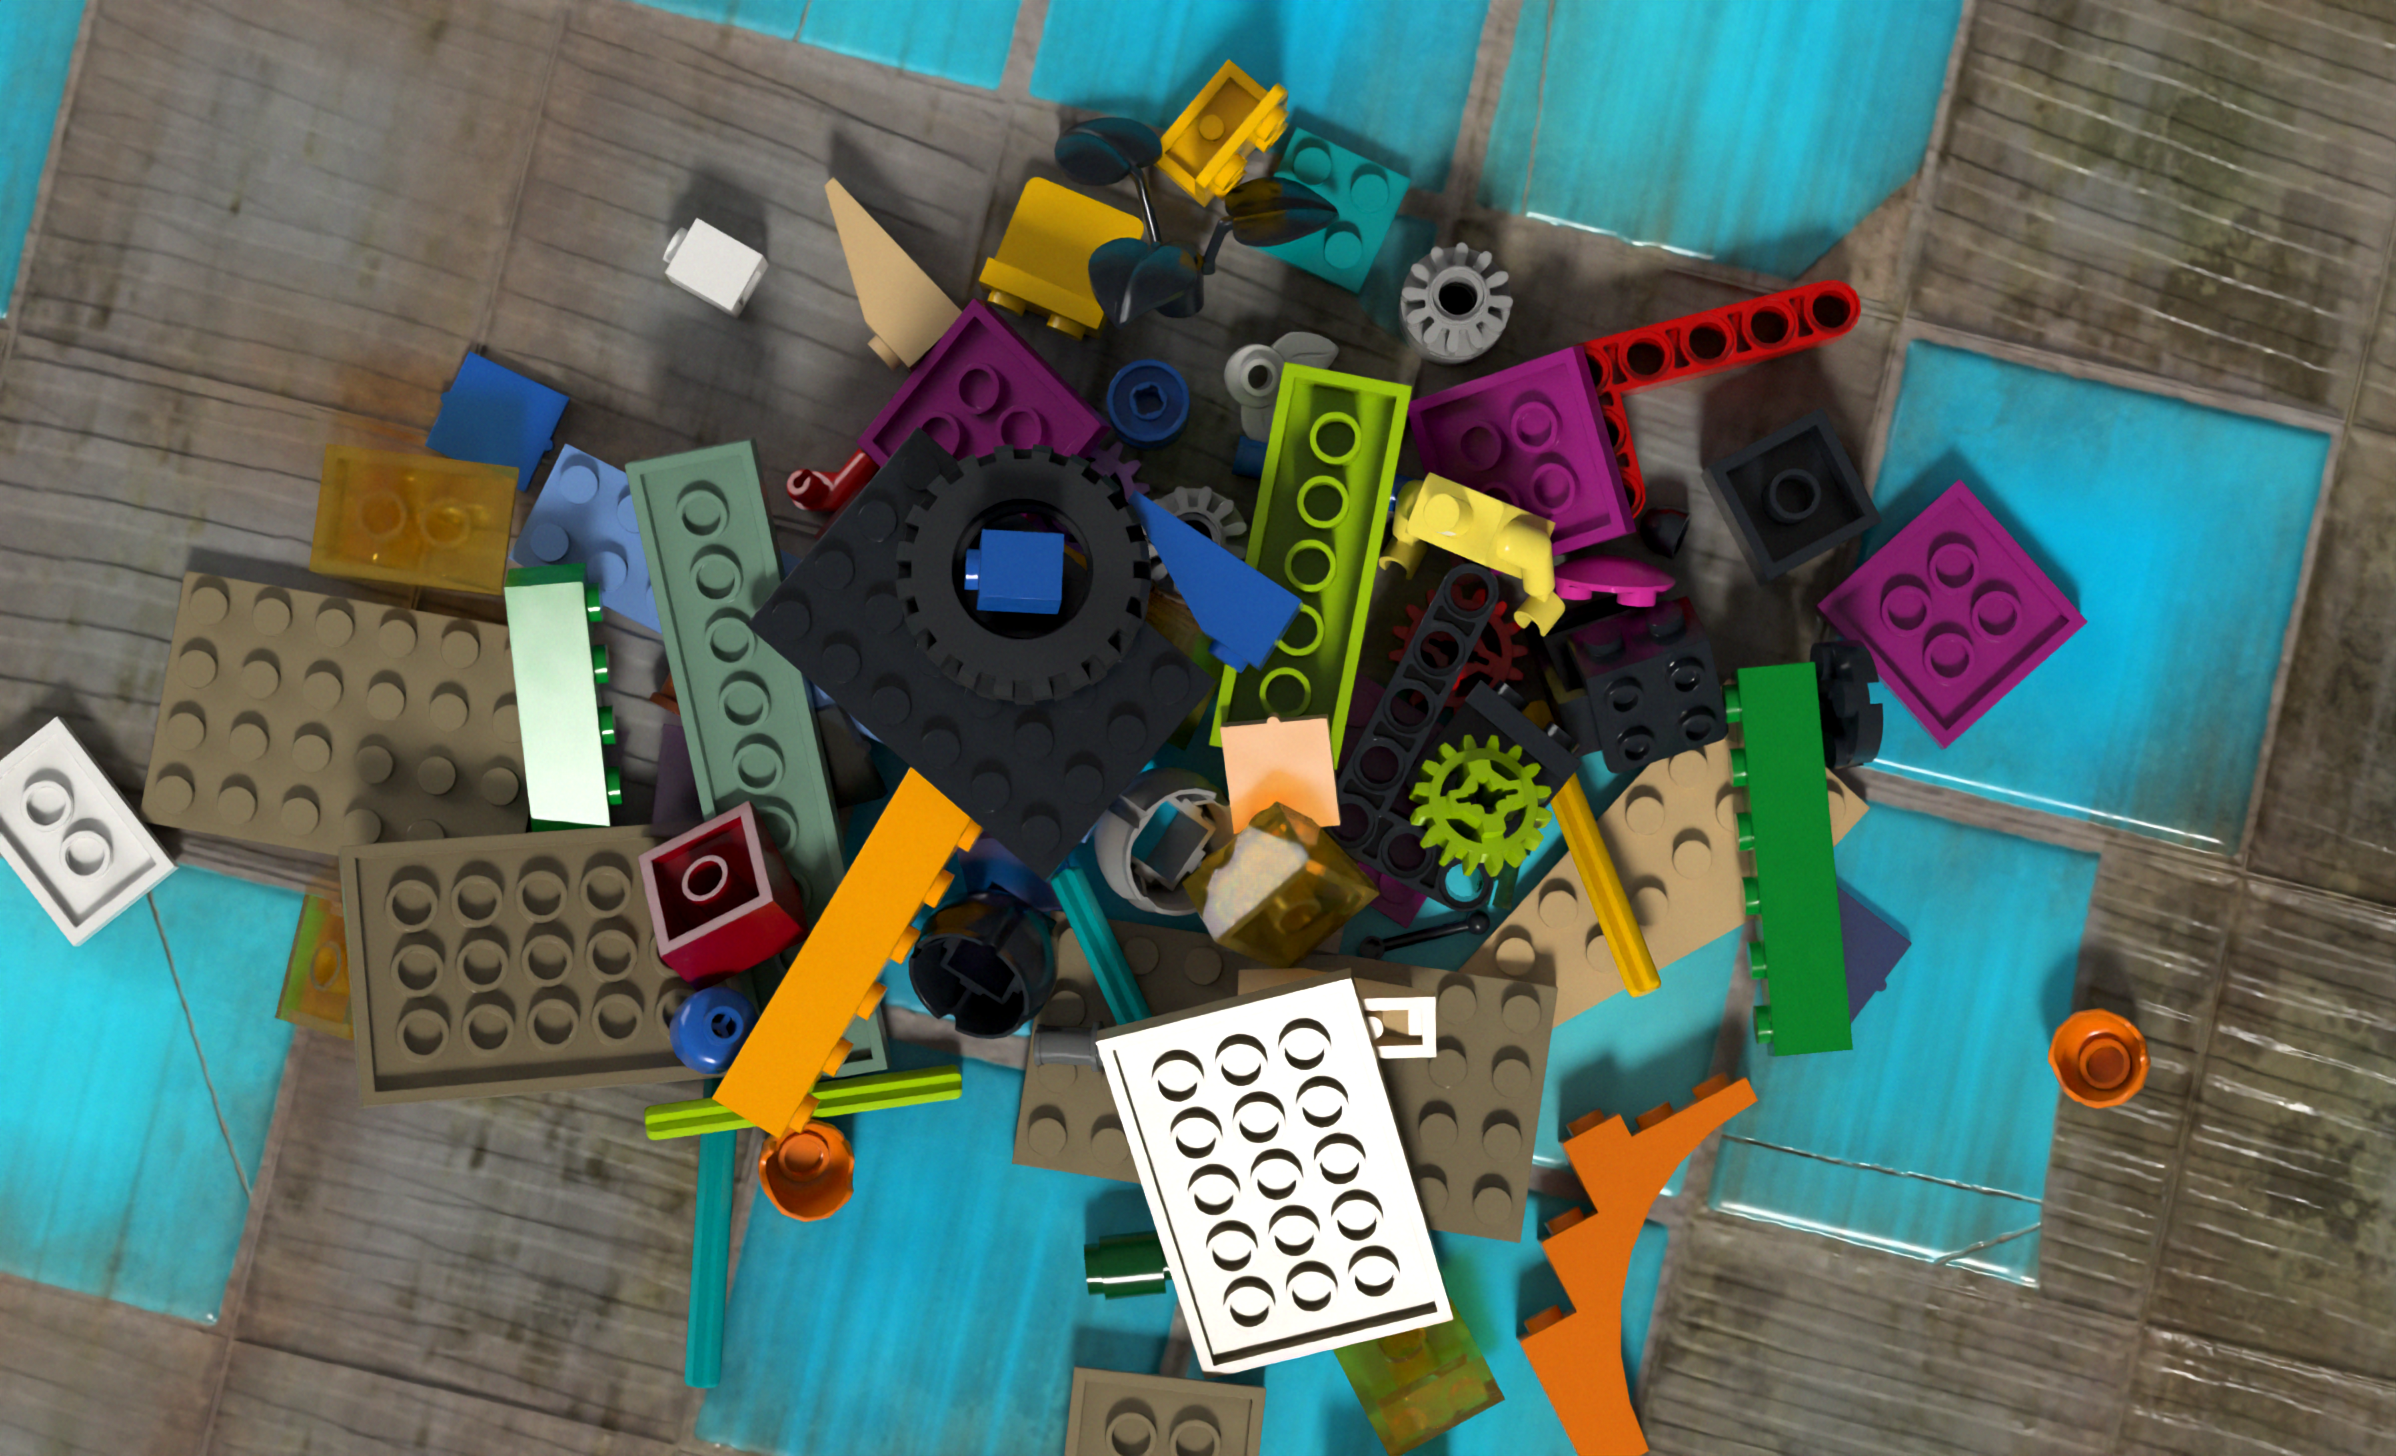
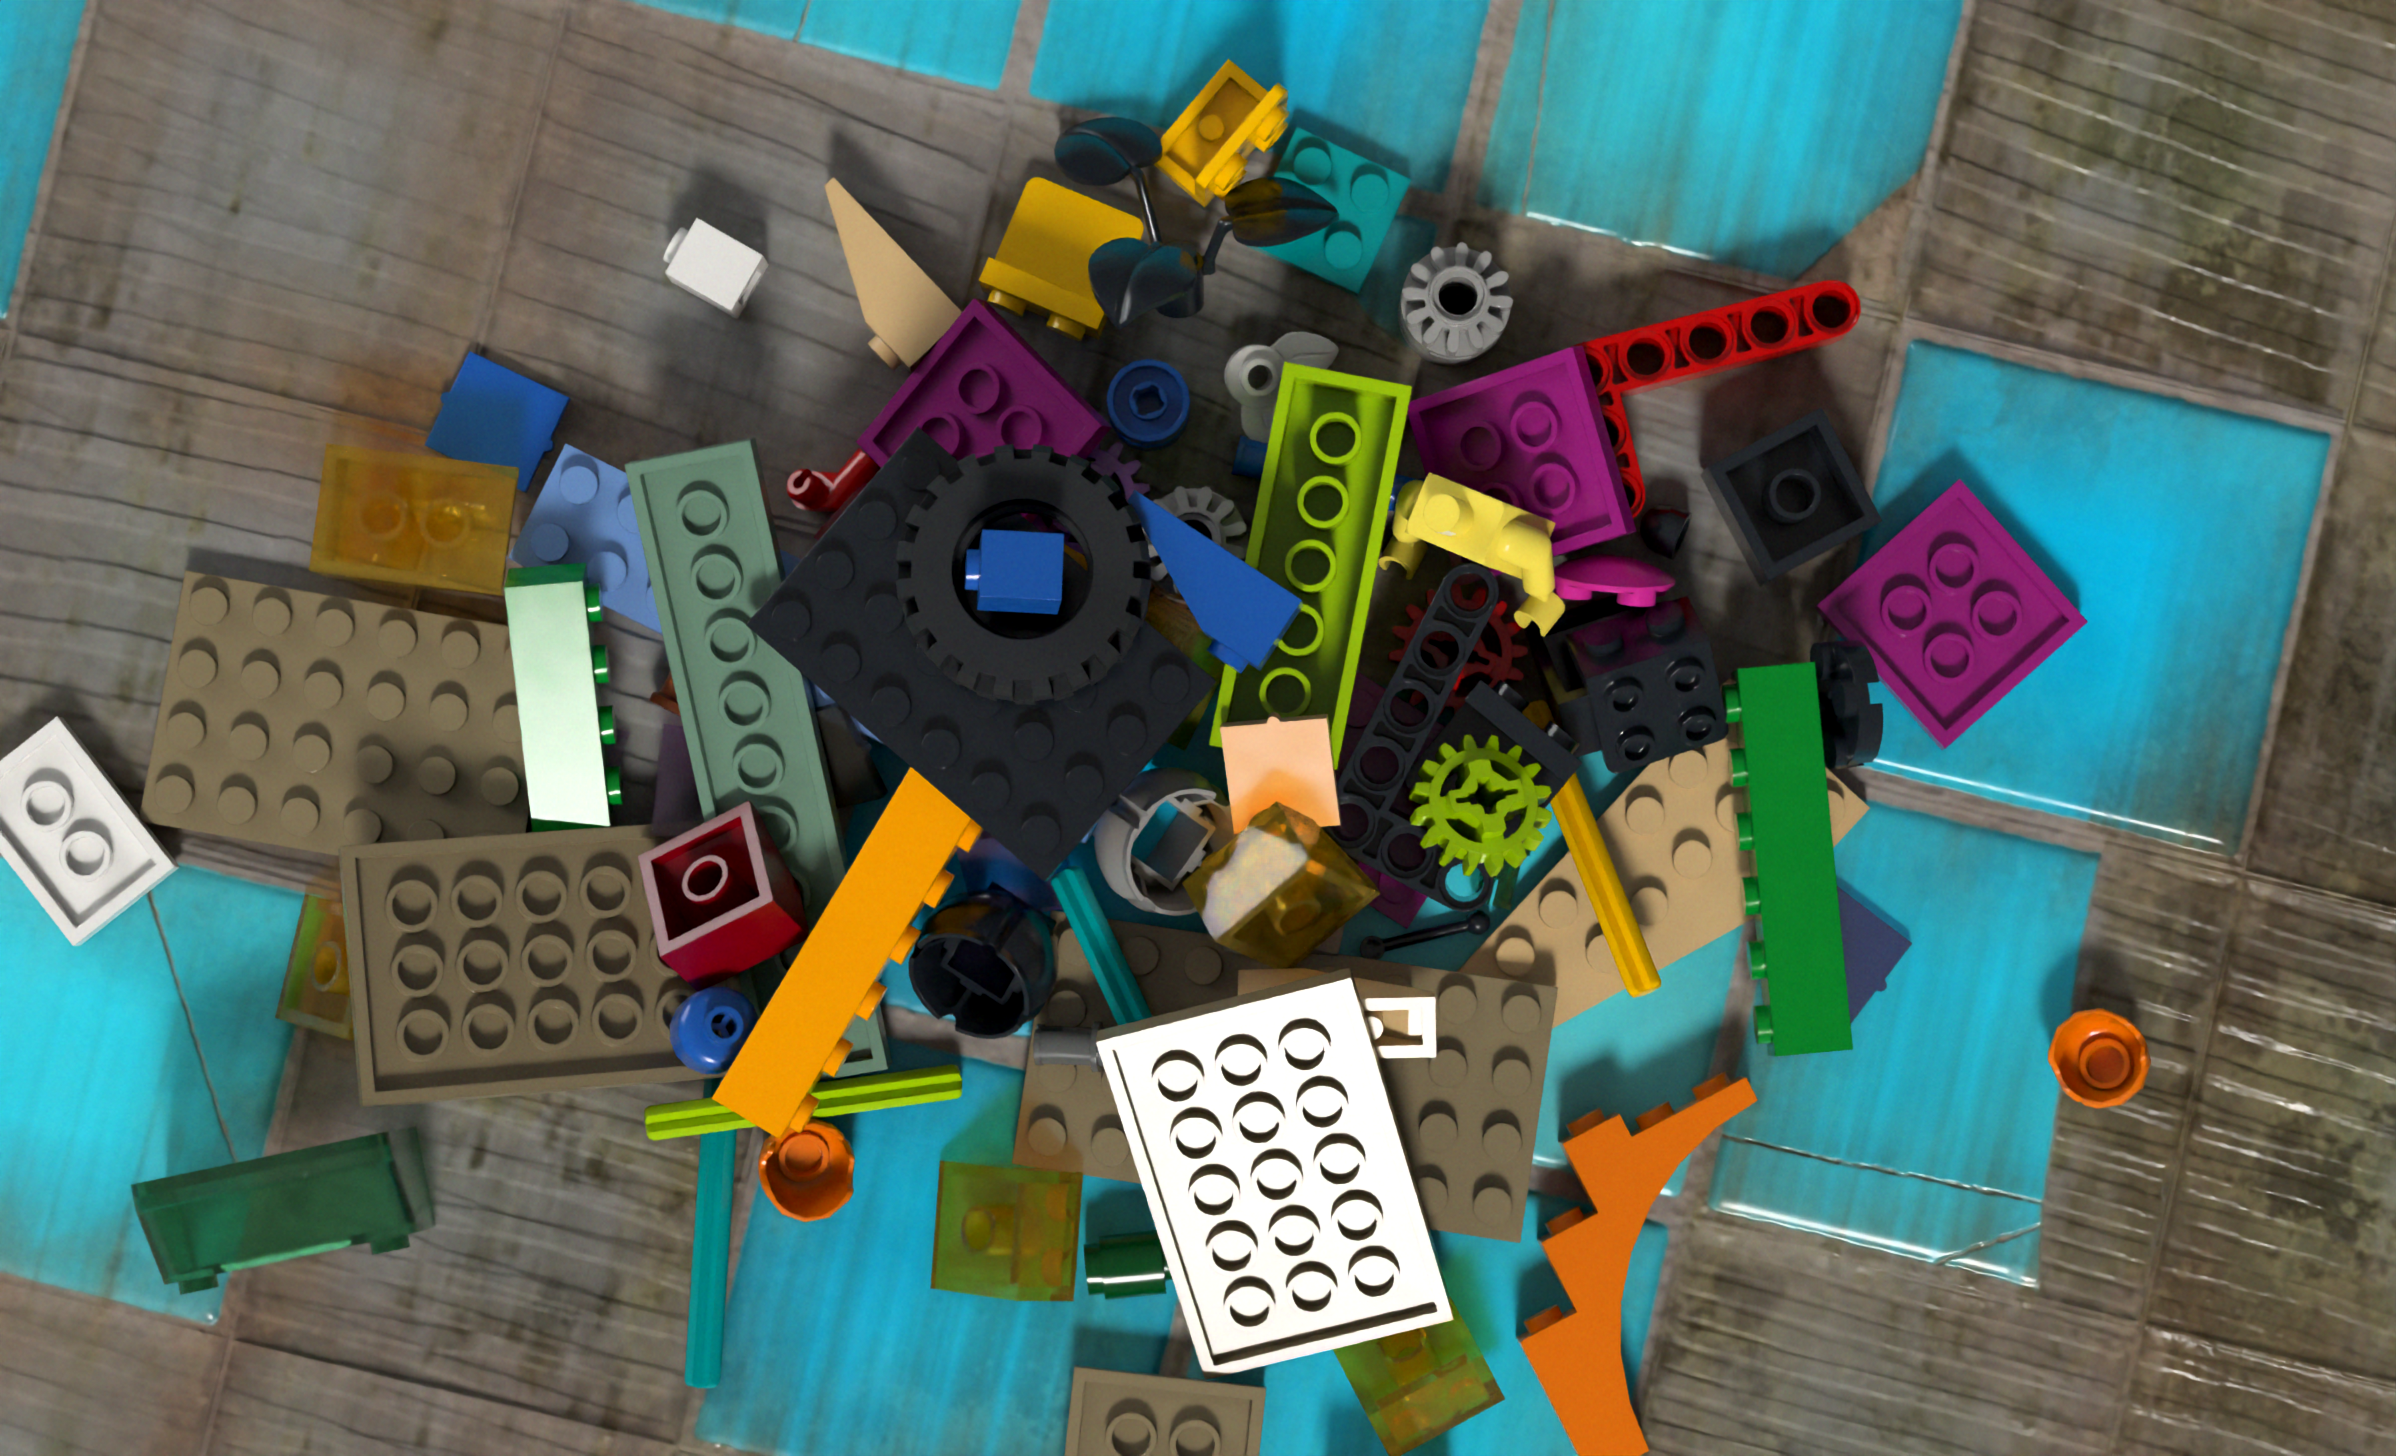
none -> clear green windscreen [130,1126,436,1295]
none -> clear yellow slope [930,1160,1083,1301]

